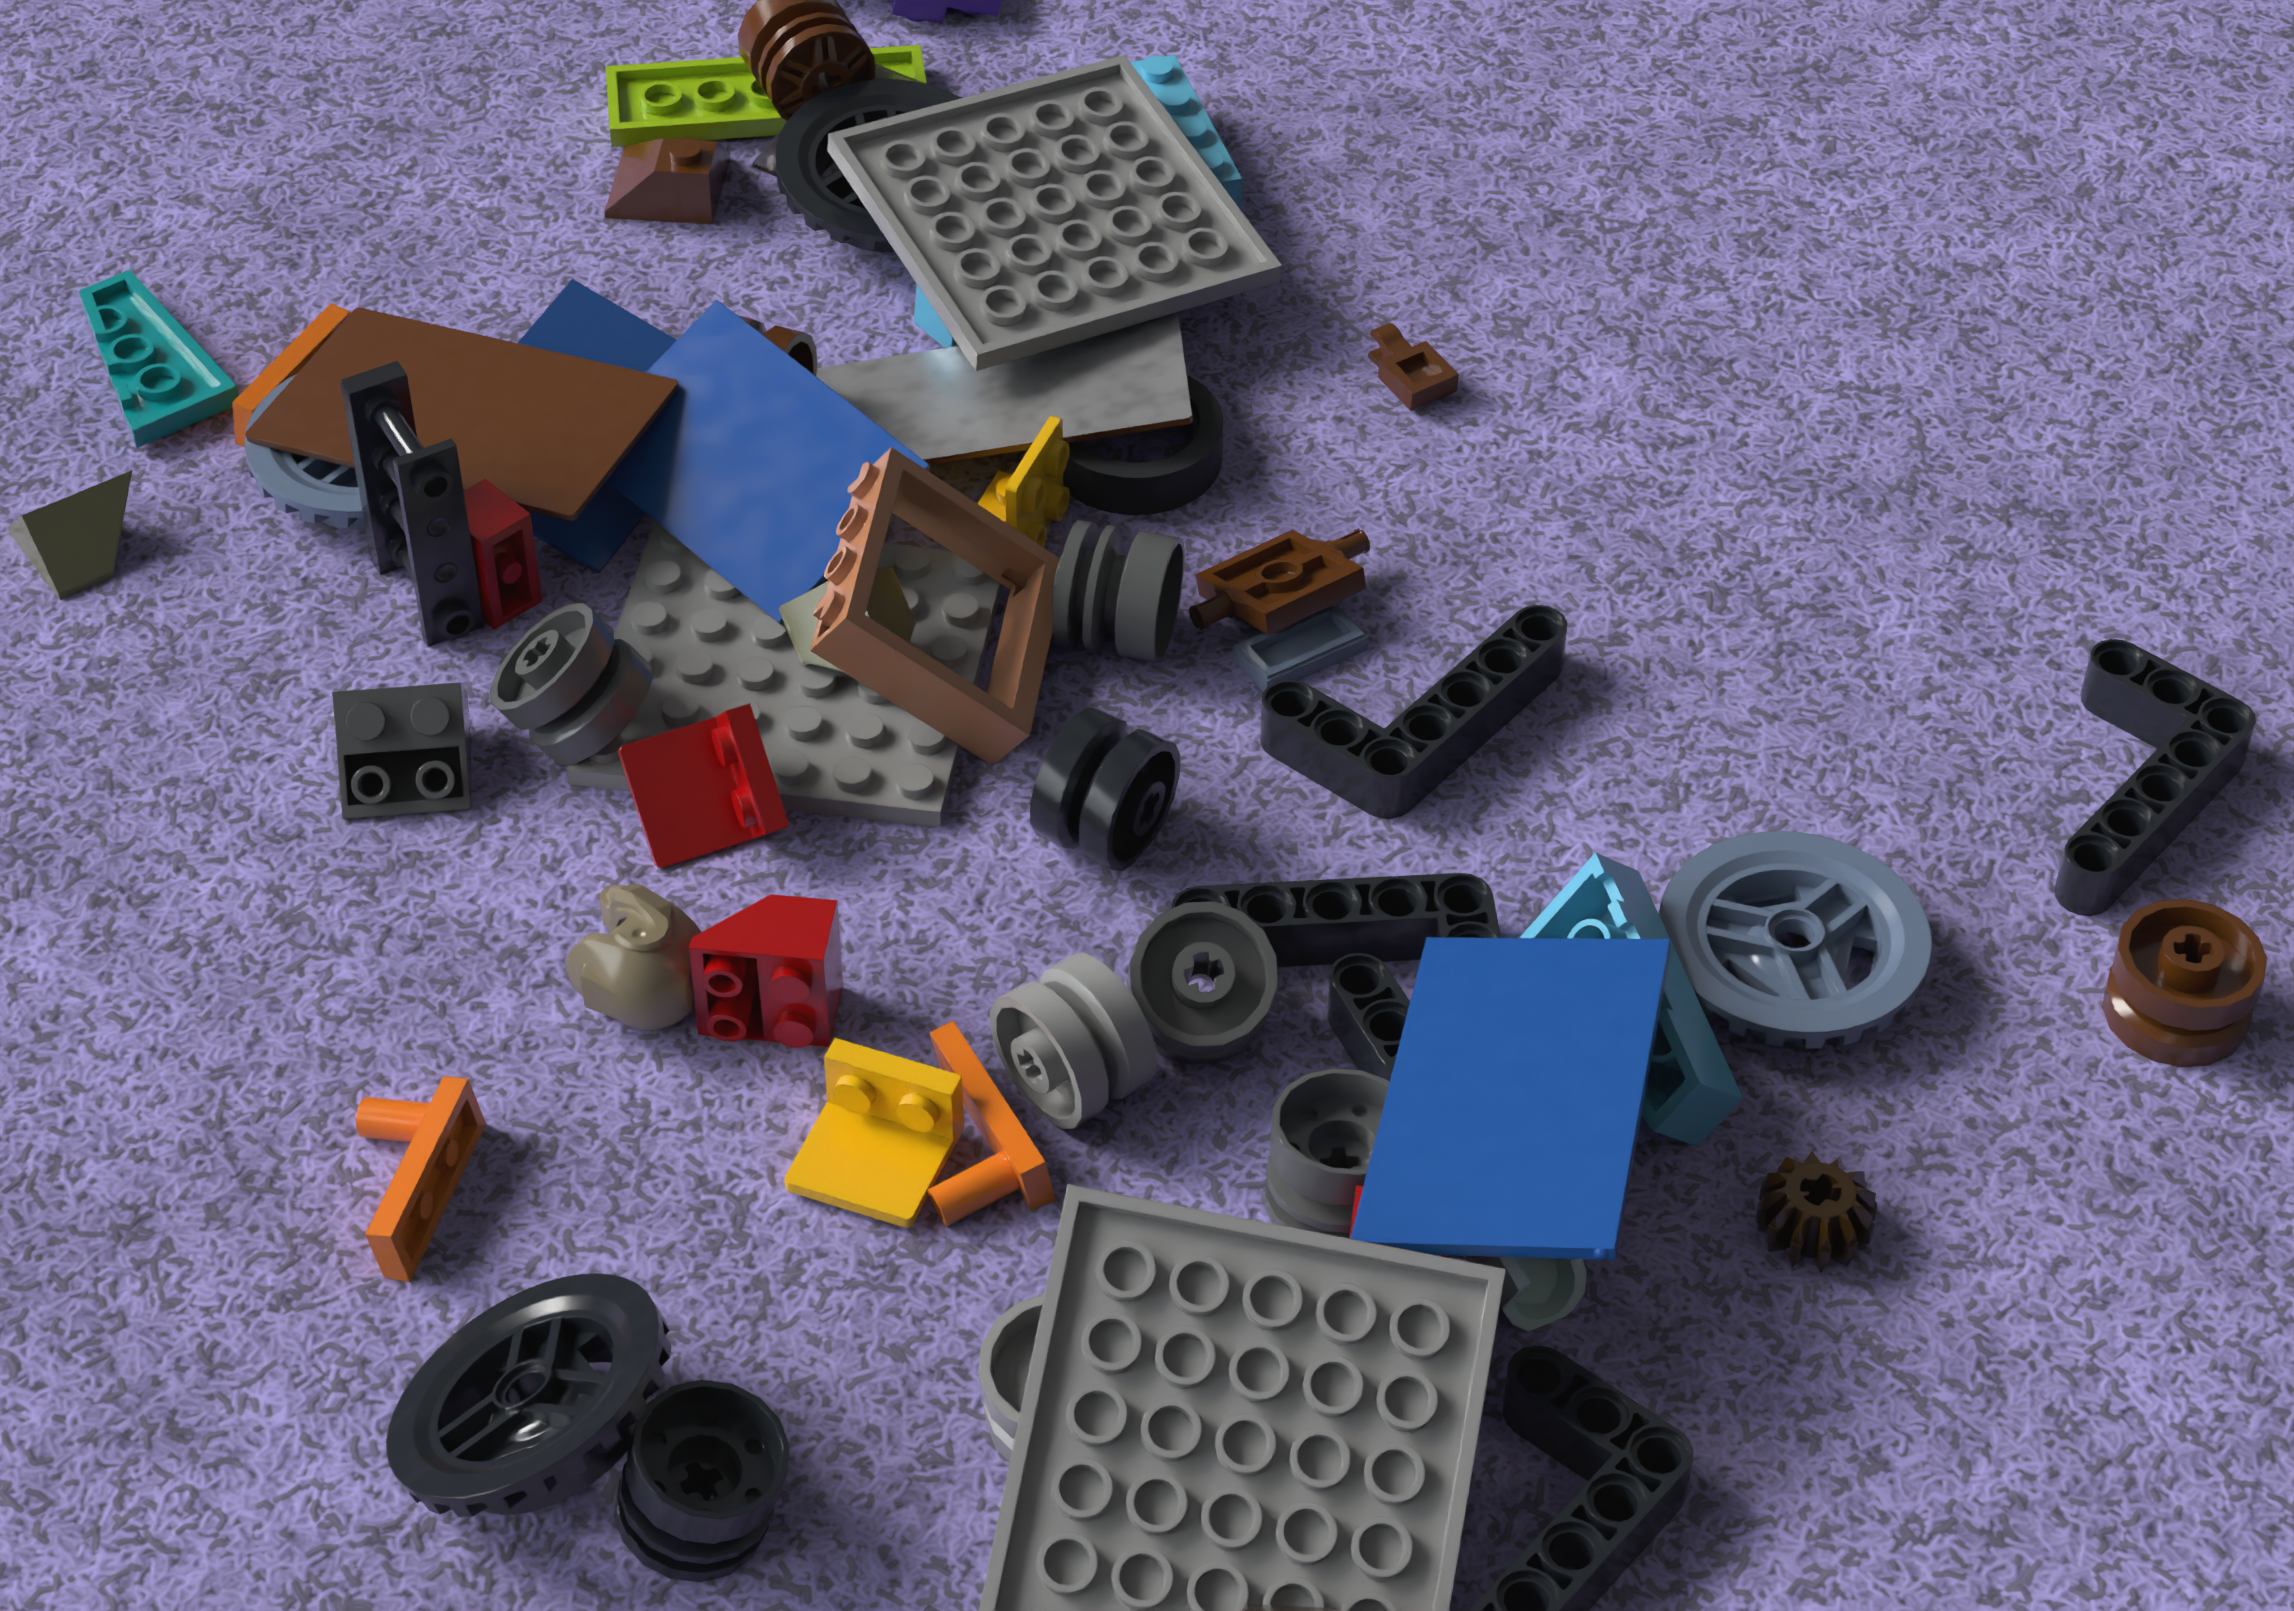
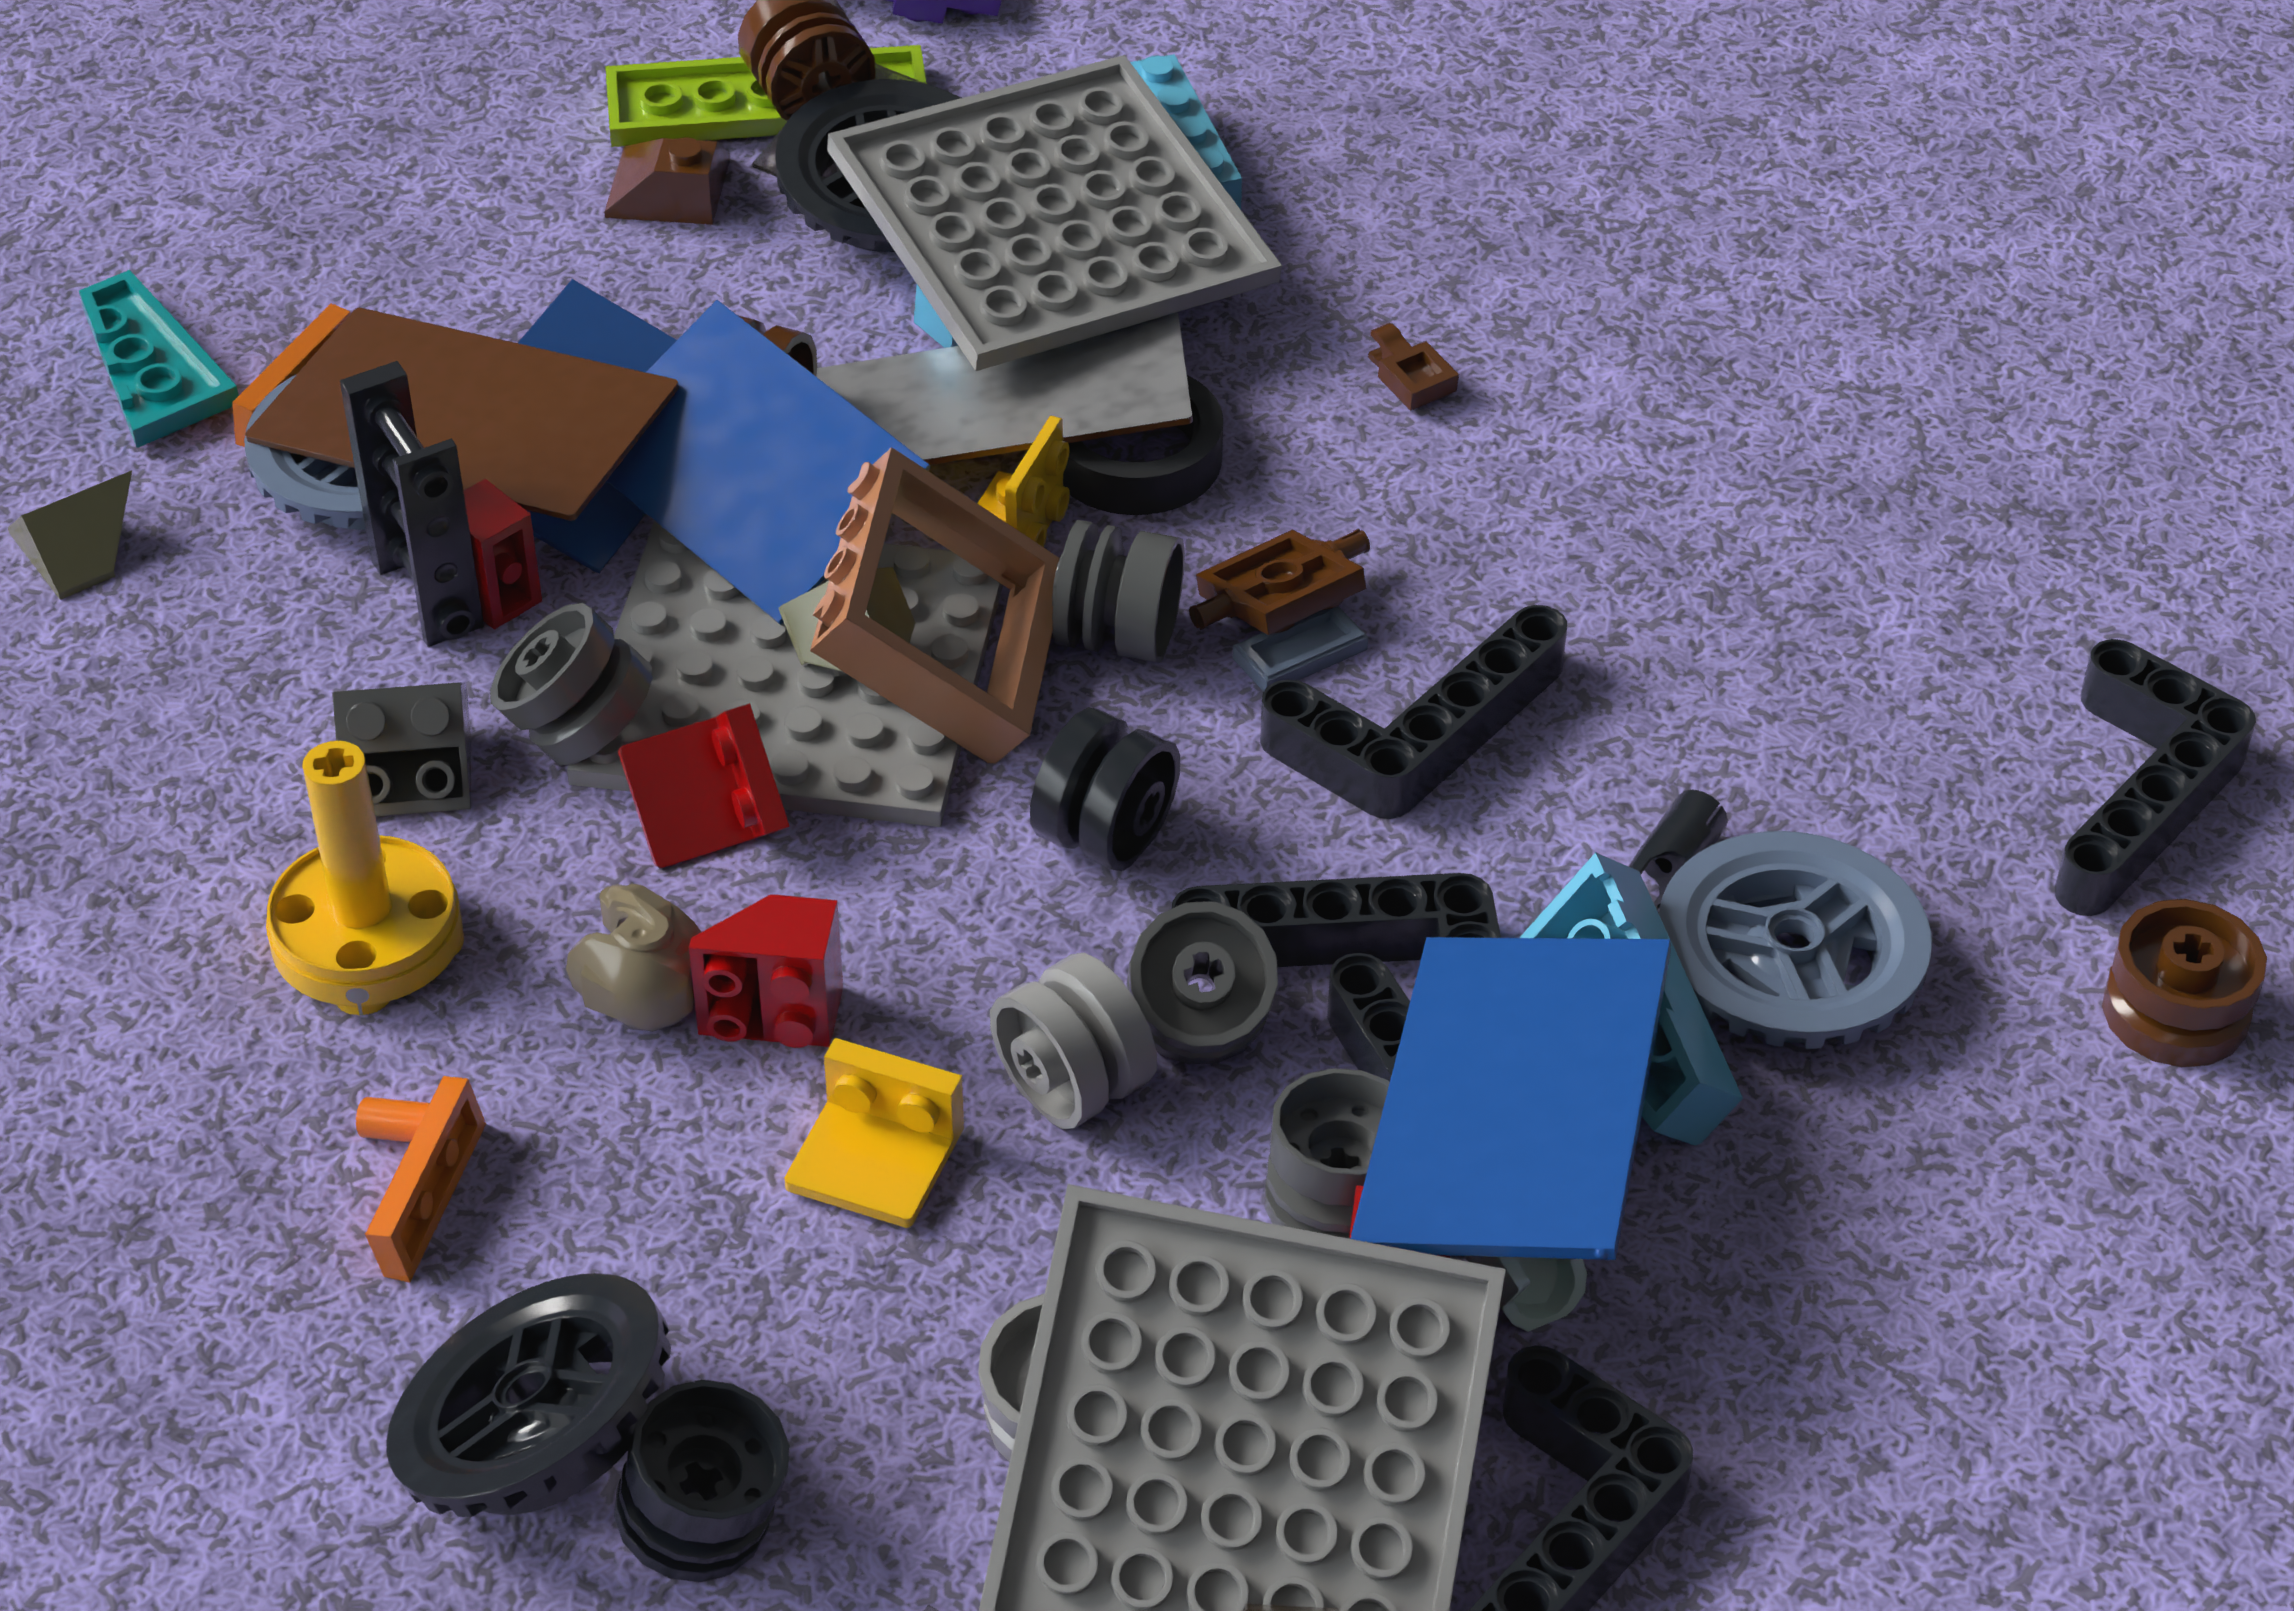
orange piece [927,1021,1056,1227] -> none
dark brown gear [1756,1151,1877,1273] -> none
none -> yellow piece [266,741,464,1015]
none -> black piece [1628,789,1728,914]

